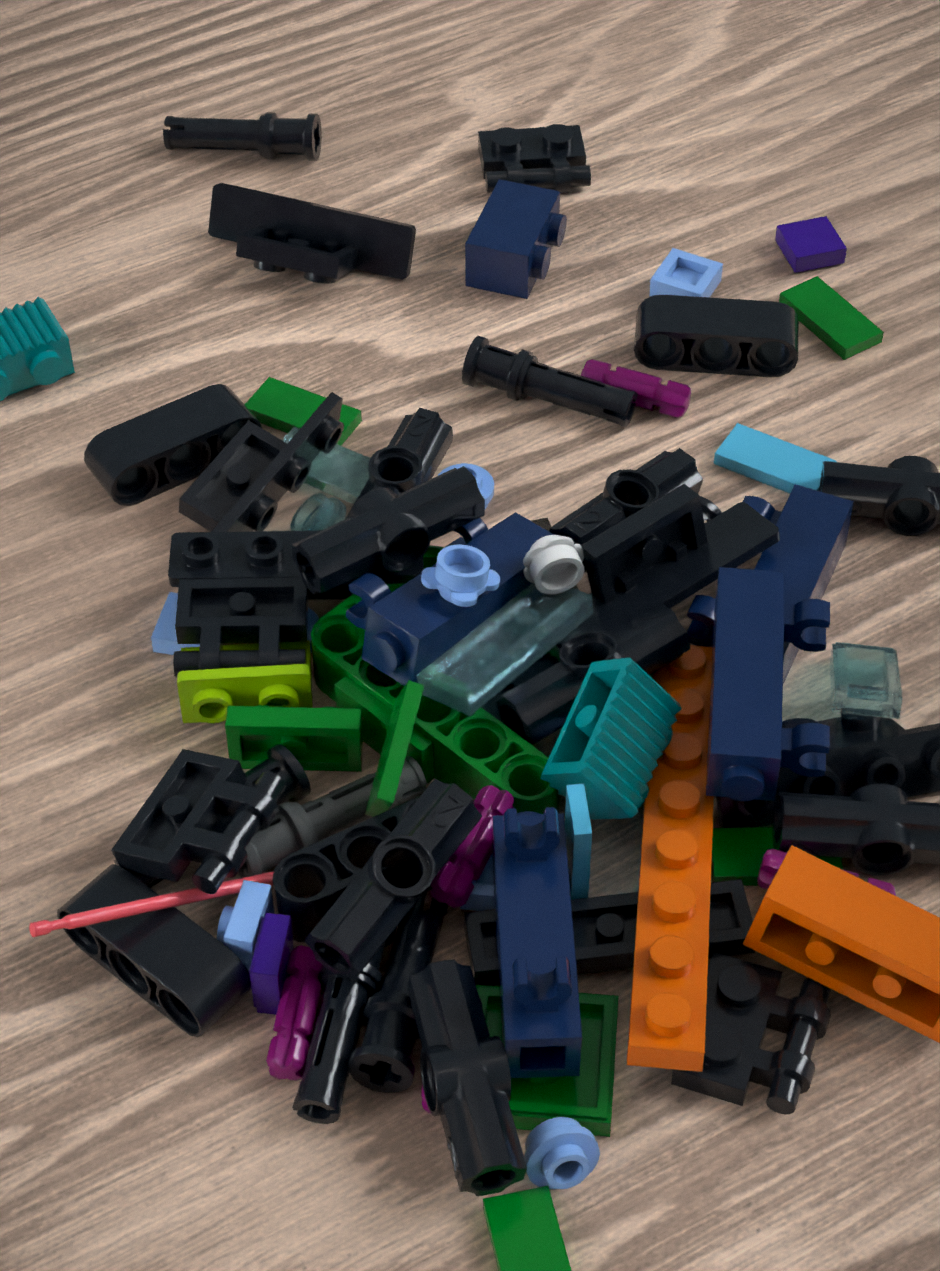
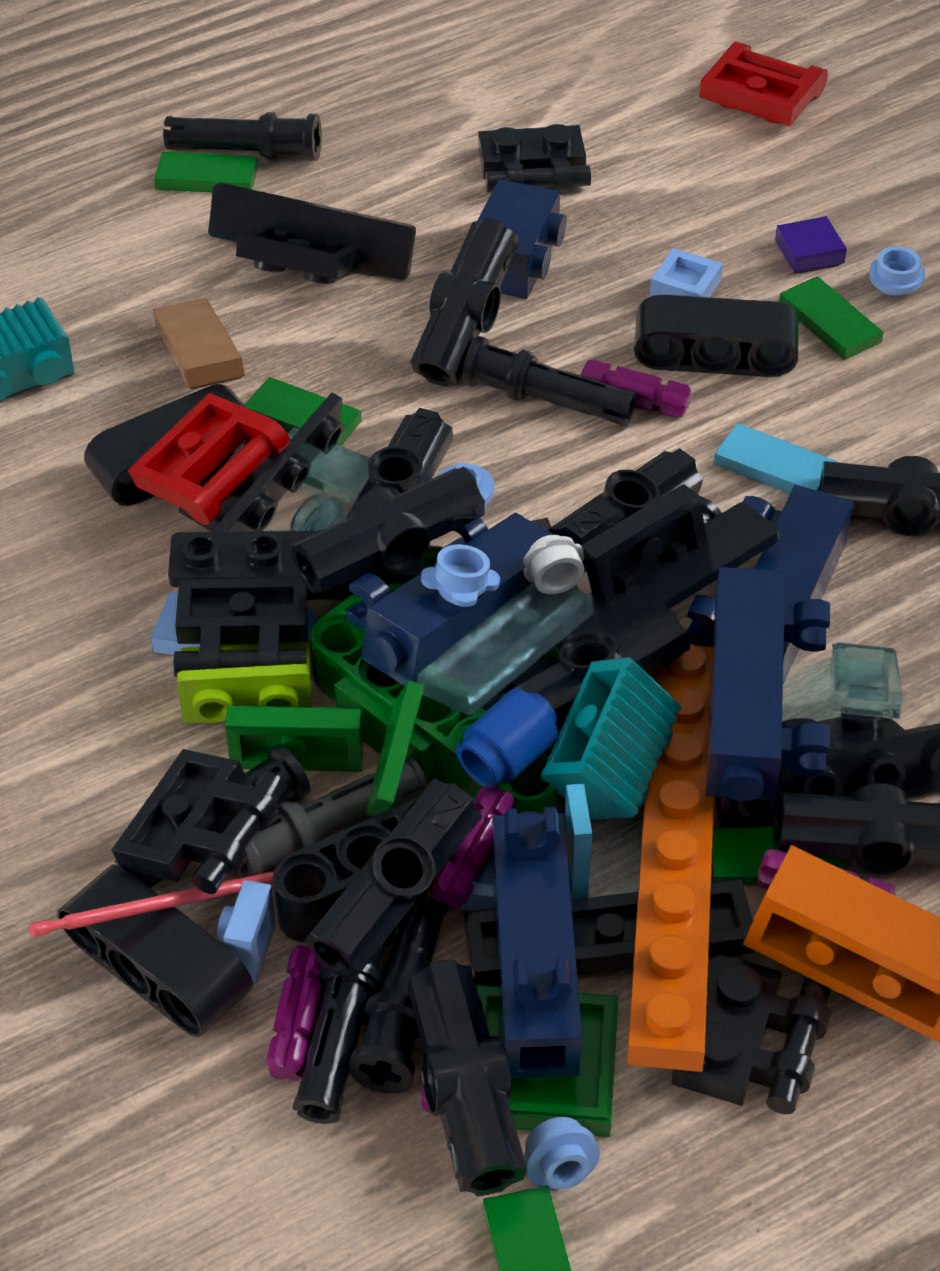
dark purple tile [249,913,294,1015] -> none
none -> red plate [128,393,290,525]
none -> medium nougat tile [153,298,245,390]
none -> green piece [154,152,258,192]
none -> black piece [410,217,519,387]
none -> blue brick [456,689,558,789]
none -> red plate [699,41,828,126]
none -> light blue plate [869,246,925,296]

